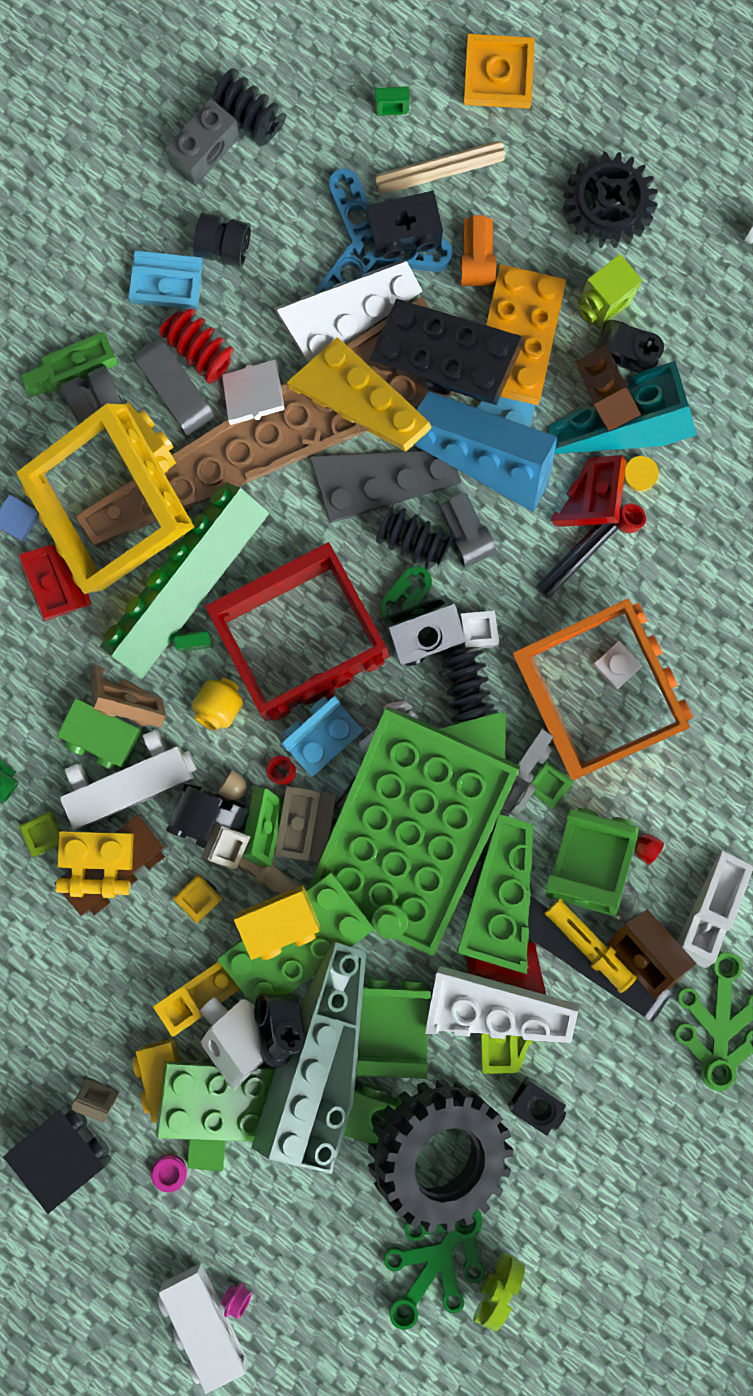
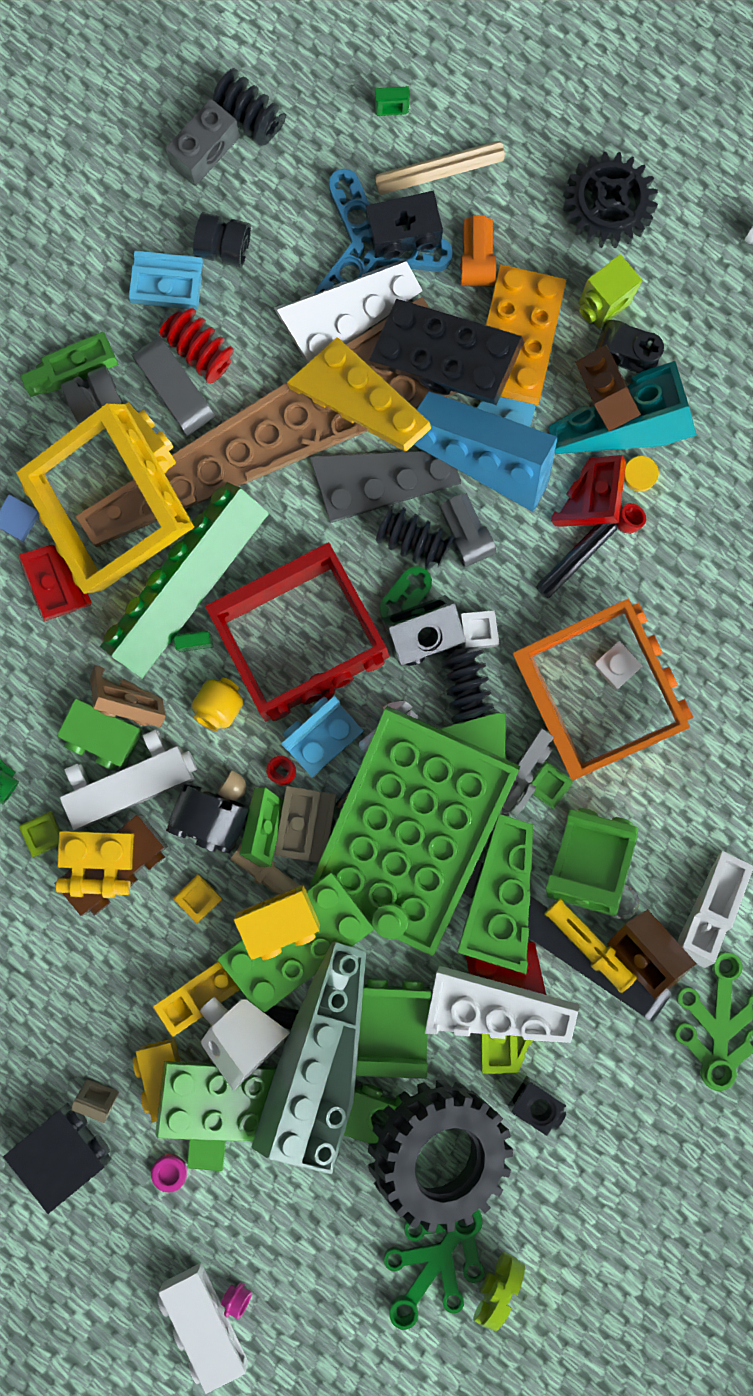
tile [202,823,250,870] -> none
white piece [222,360,285,425] -> none
black piece [254,993,305,1068] -> none
light orange plate [463,34,535,109] -> none
red hinge [634,834,664,865] -> none

